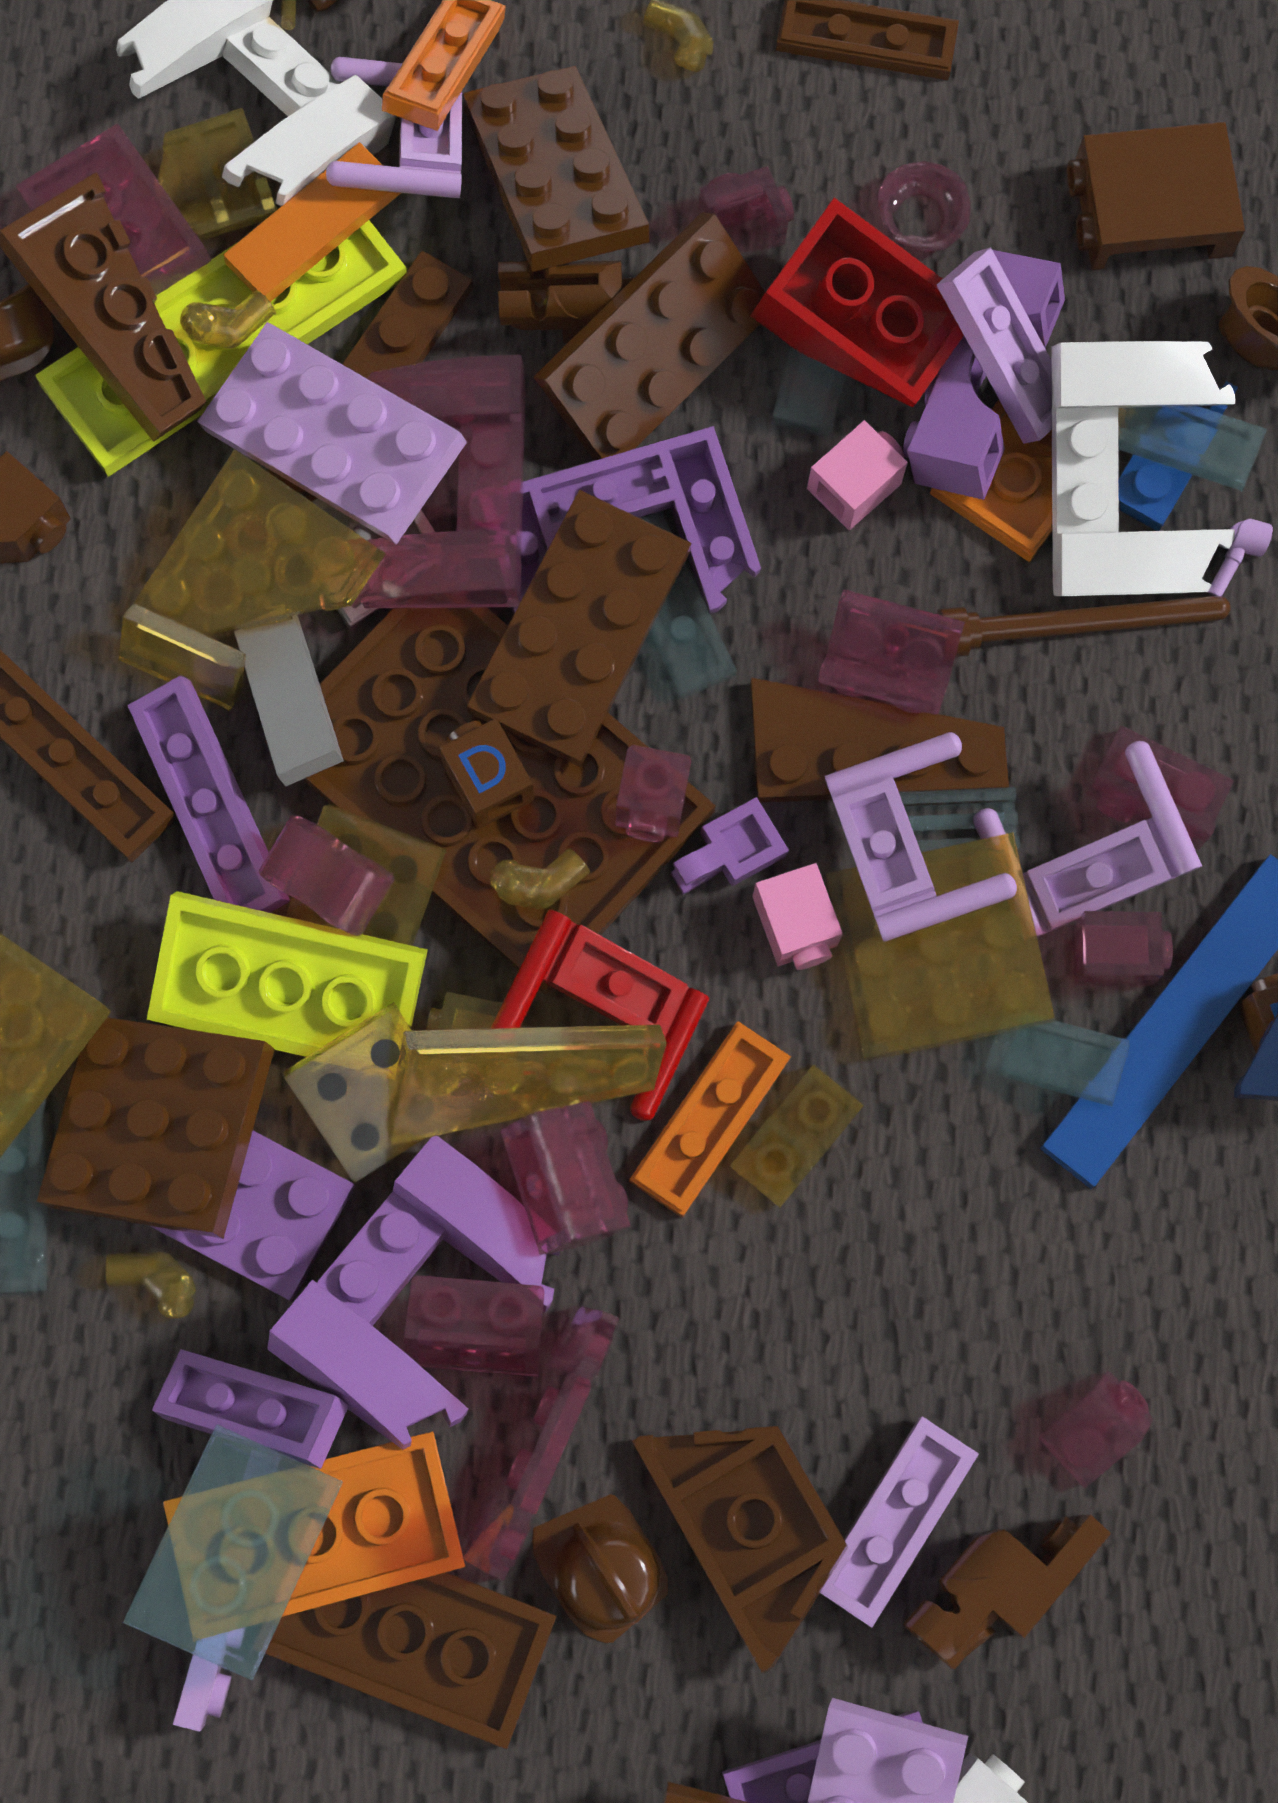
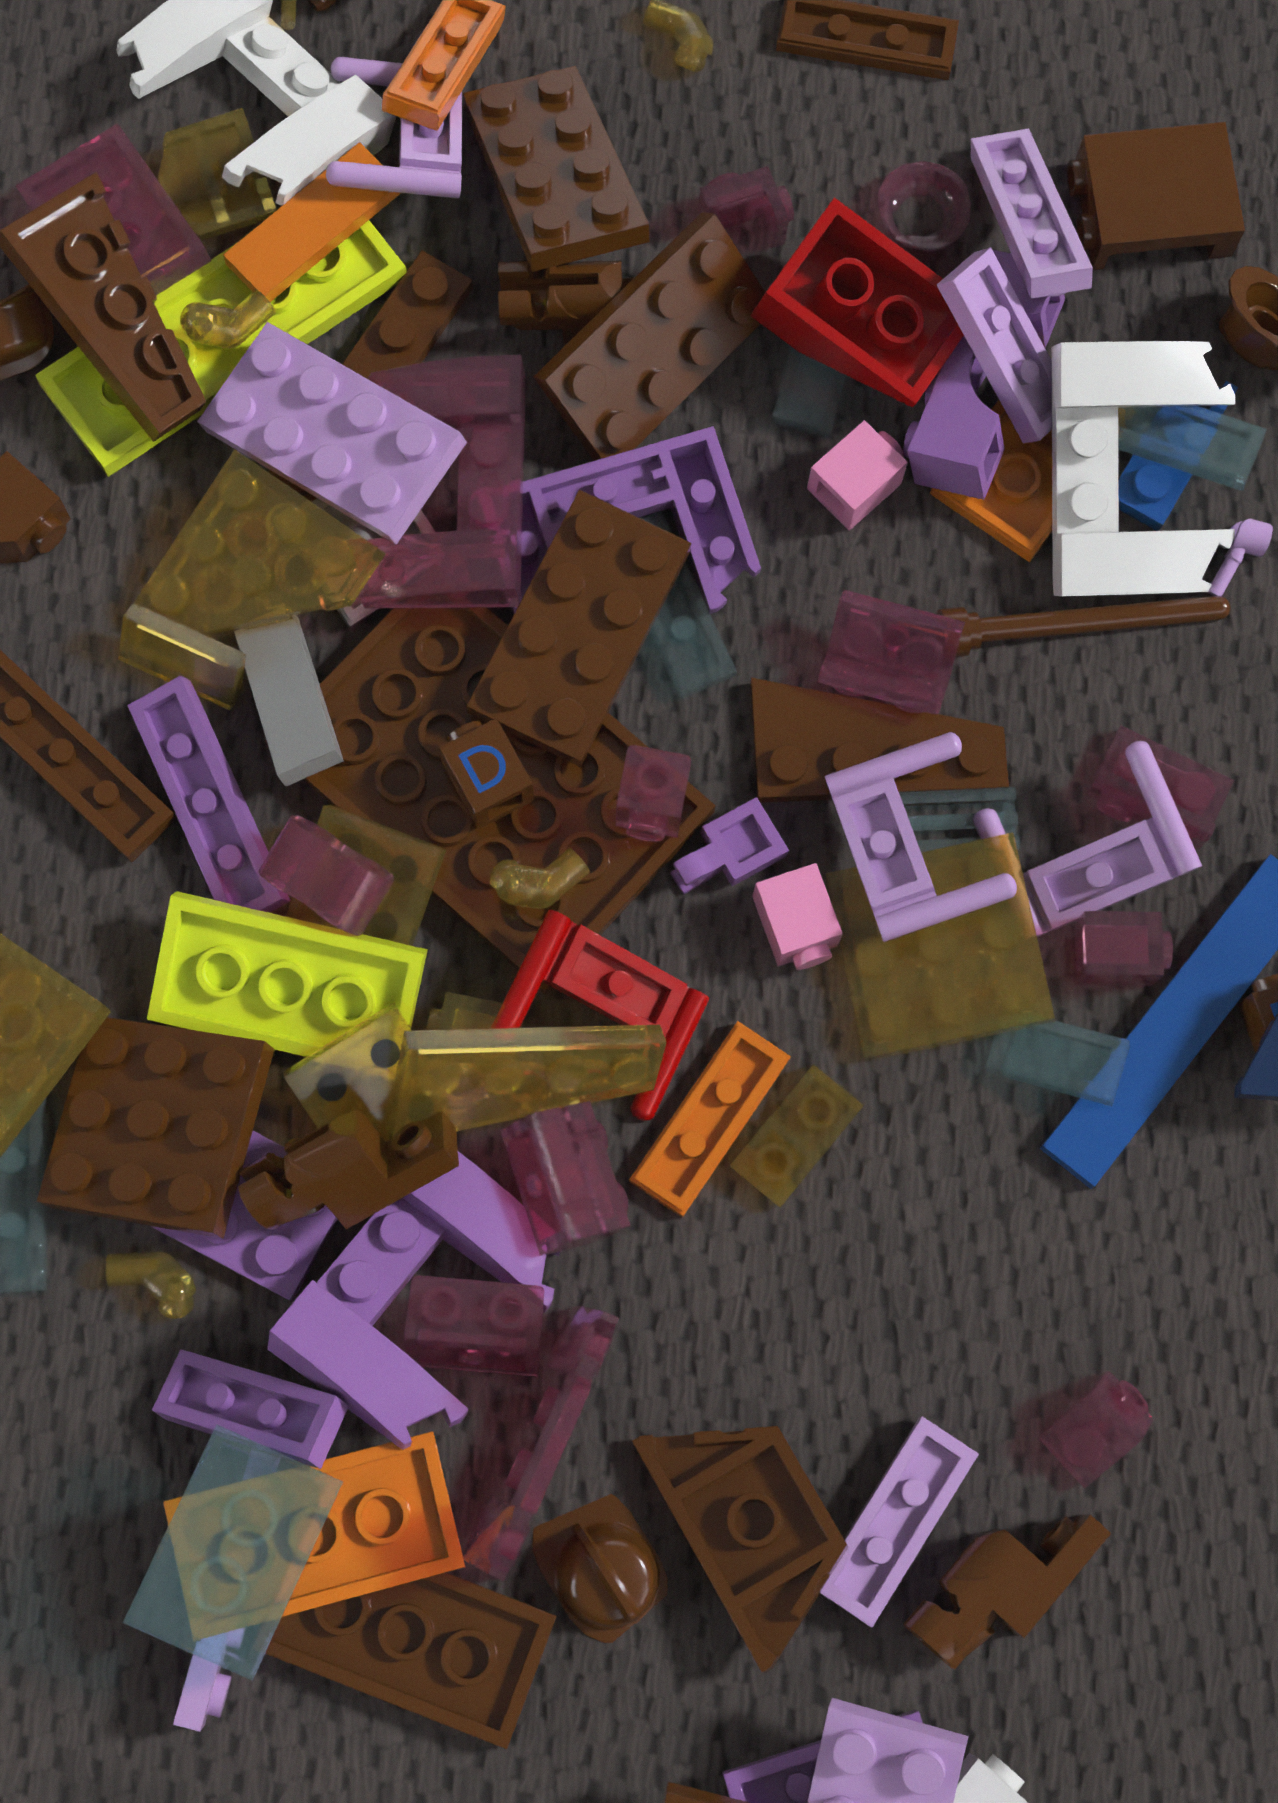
none -> reddish brown plate [238,1110,459,1230]
none -> lavender plate [971,128,1093,299]

